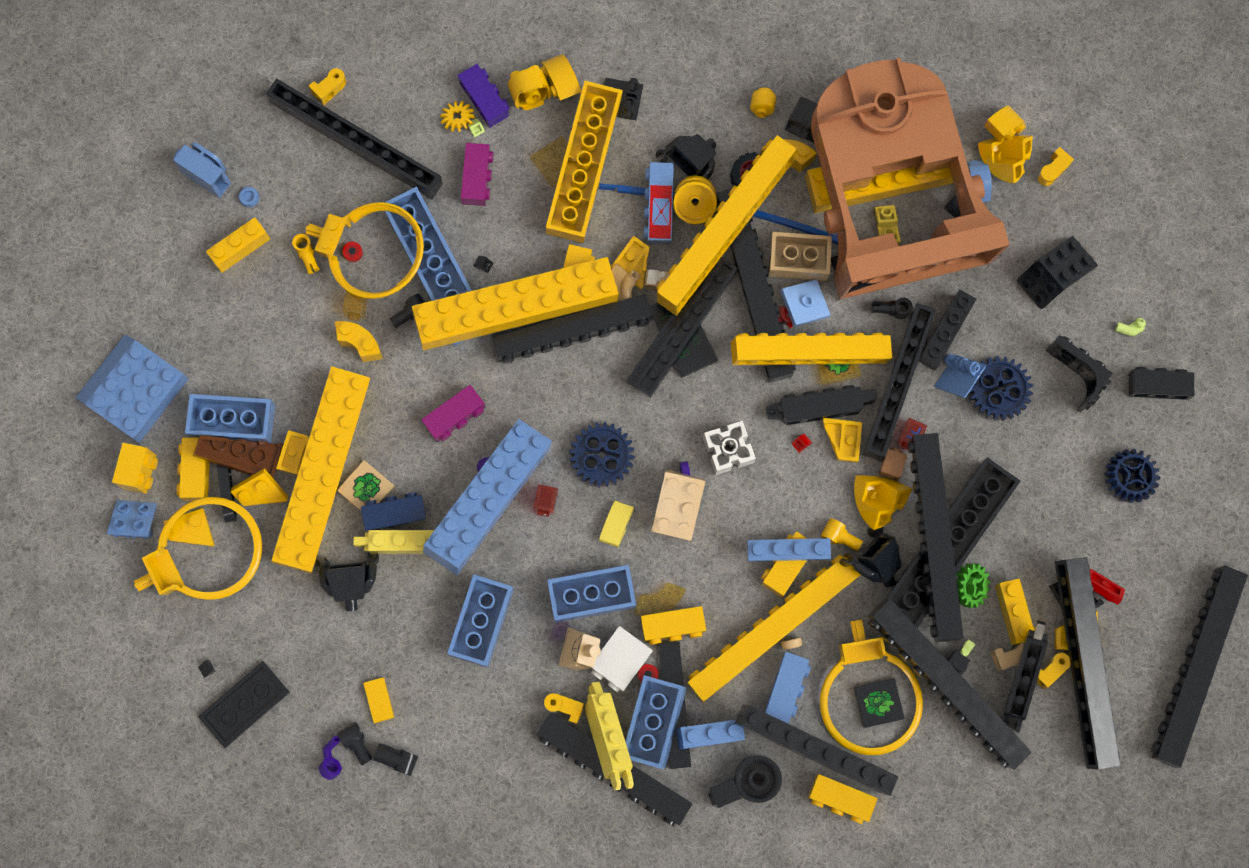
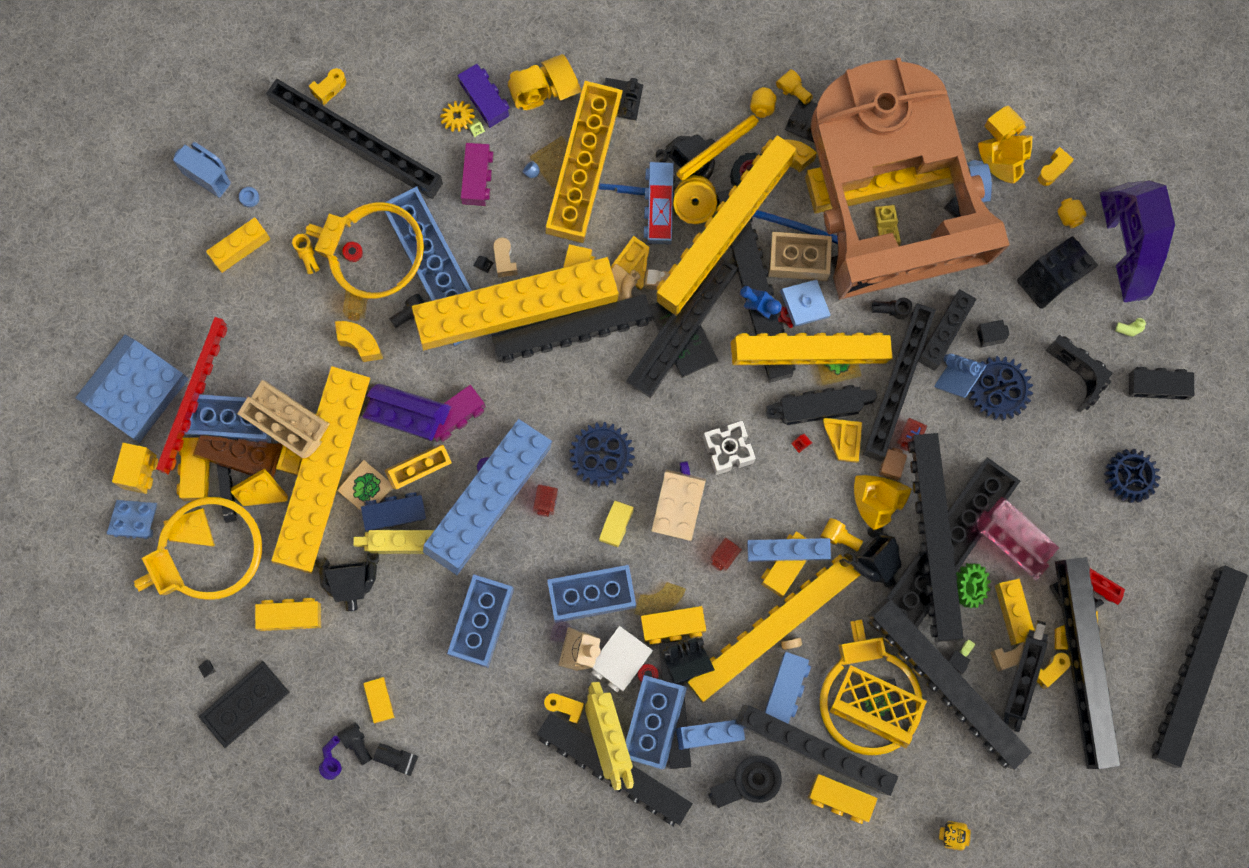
none -> red plate [156,317,227,475]
none -> tan brick [237,380,330,458]
none -> yellow brick [255,598,321,631]
none -> dark purple brick [363,384,451,441]
none -> yellow brick [384,444,452,489]
none -> tan leg [494,238,518,278]
none -> medium blue hinge [523,161,540,178]
none -> black hinge [661,637,715,684]
none -> yellow axle [676,115,759,180]
none -> clear red brick [710,537,742,571]
none -> blue piece [740,286,782,319]
none -> yellow pin [776,69,813,105]
none -> yellow fence [829,665,927,748]
none -> yellow head [939,821,971,851]
none -> black brick [976,320,1009,348]
none -> clear pink brick [978,497,1059,581]
none -> yellow head [1057,198,1087,228]
none -> dark purple piece [1099,180,1175,303]

